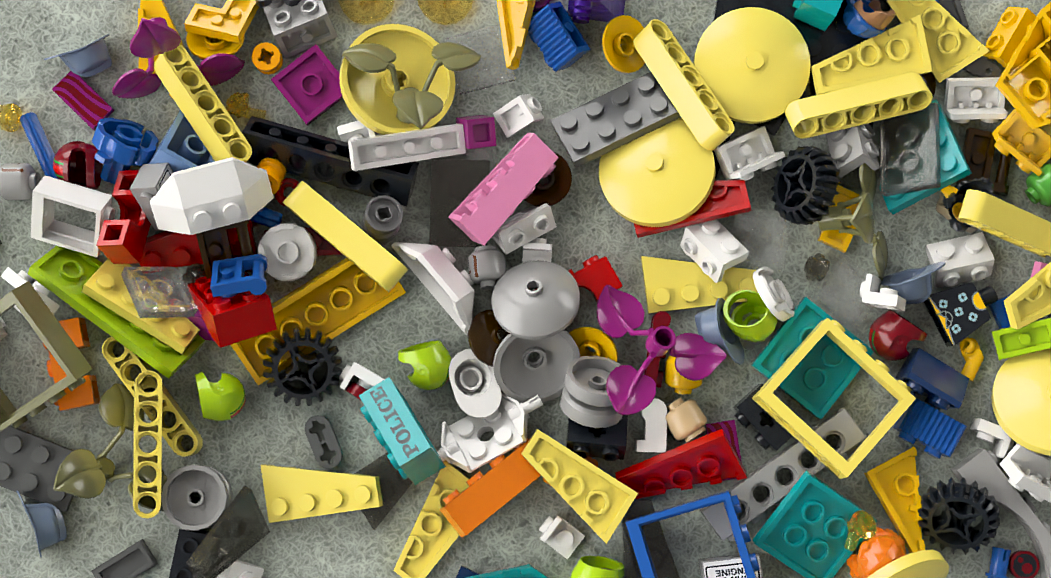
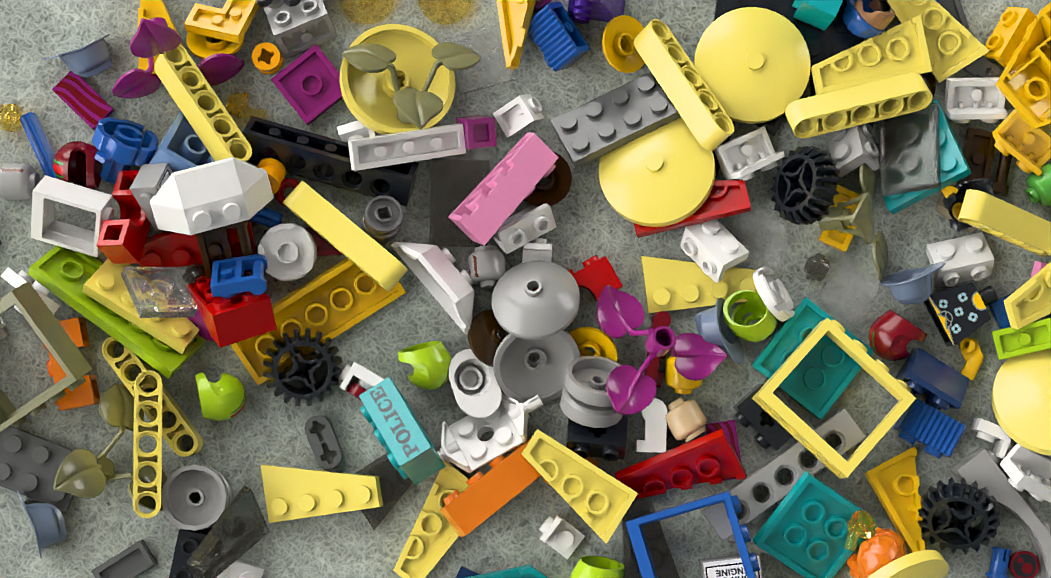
white bracket [860,274,906,311] -> none

